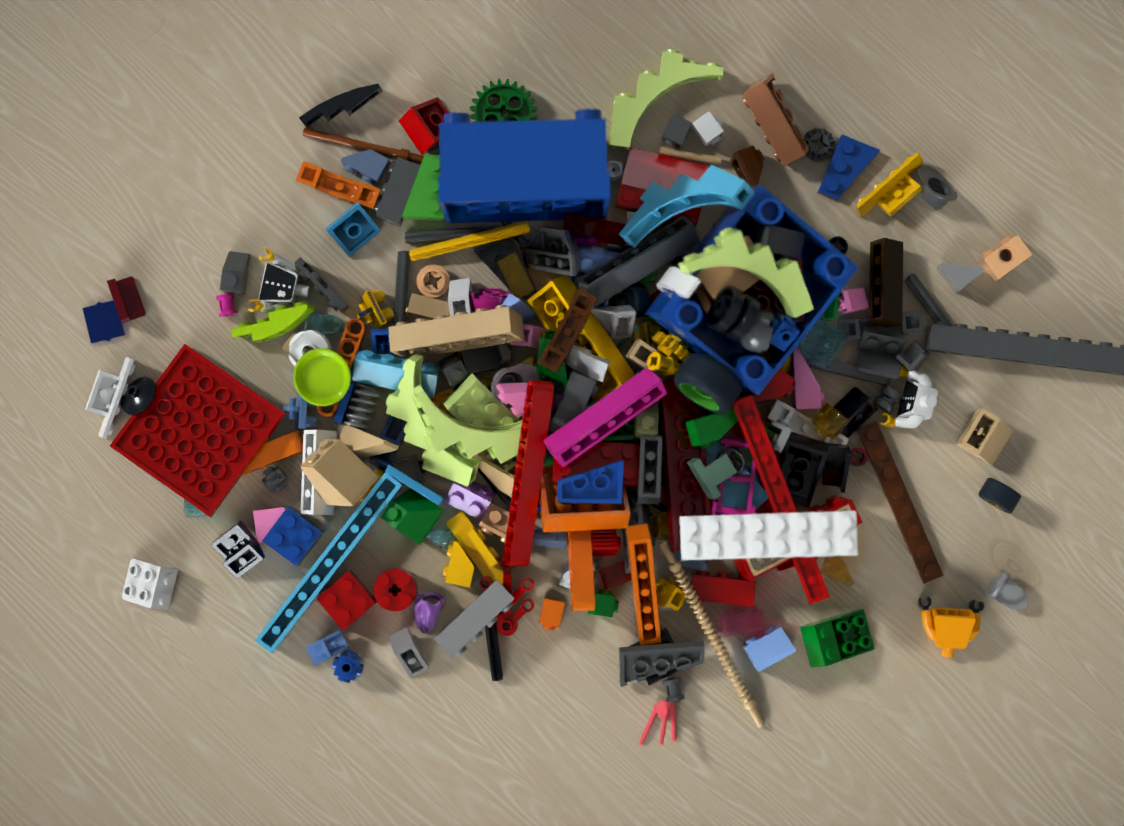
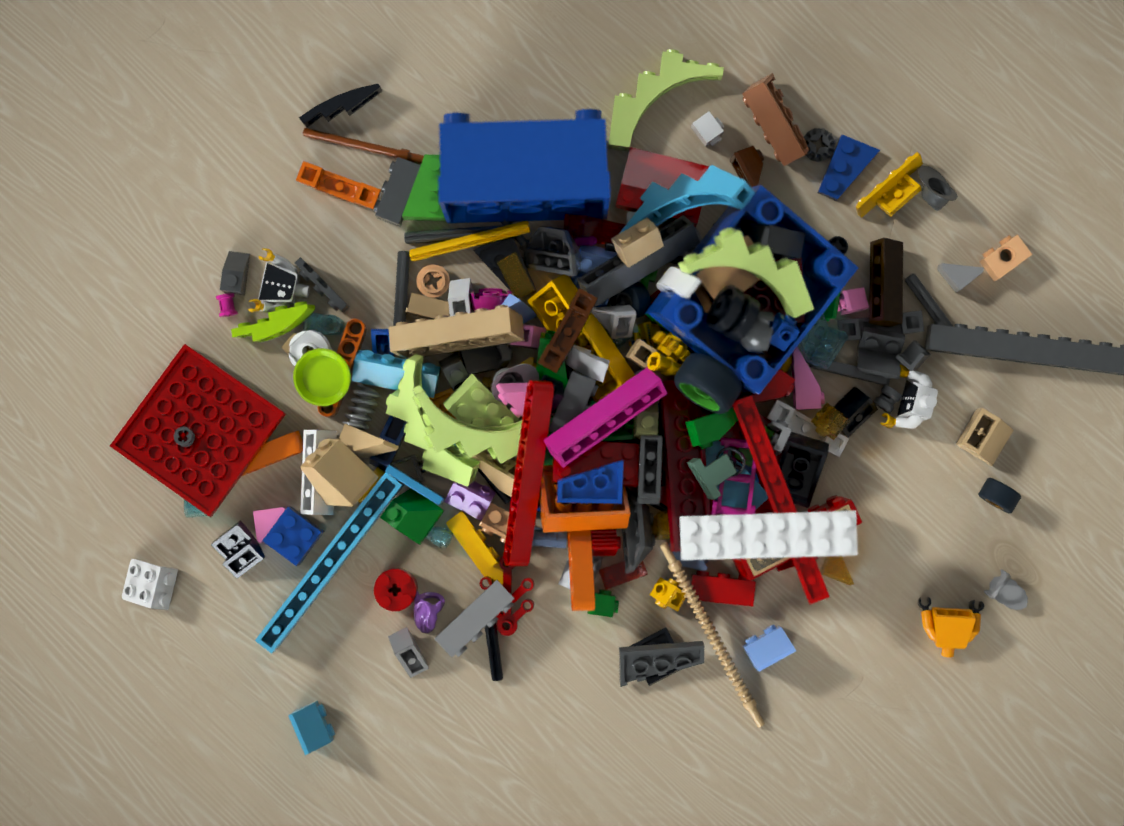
clear blue piece [83,301,125,344] -> none
white bracket [85,357,135,439] -> none
dark red panel [107,276,146,323] -> none
black dish [121,377,156,415] -> none
dark grey gear [262,466,288,492] -> none
medium blue hips [283,394,317,429] -> none
medium blue hips [306,630,349,666] -> none
red brick [316,570,377,631] -> none
dark azure slope [326,202,381,257] -> none
blue brick [332,651,364,683] -> none
blue tile [334,382,357,424] -> none
sand blue slope [340,149,391,184] -> none
yellow hips [357,289,394,329] -> none
red slope [399,97,449,155] -> none
yellow slope [443,541,475,588] -> none
green gear [470,79,537,122] -> none
orange brick [539,597,565,630] -> none
white plate [607,160,624,181] -> none
orange brick [626,524,661,645] -> none
coral plant [639,700,677,745] -> none
tan bar [659,146,722,165] -> none
dark grey brick [661,114,692,149] -> none
dark grey bush [663,677,685,702] -> none
clear pink brick [716,606,765,637] -> none
green slope [800,609,875,668] -> none
black panel [821,443,851,493] -> none
dark red bush [850,447,868,466] -> none
reddish brown plate [857,421,944,584] -> none
none -> dark grey bush [174,427,195,447]
none -> medium azure slope [288,701,335,755]
none -> tan brick [612,217,664,268]

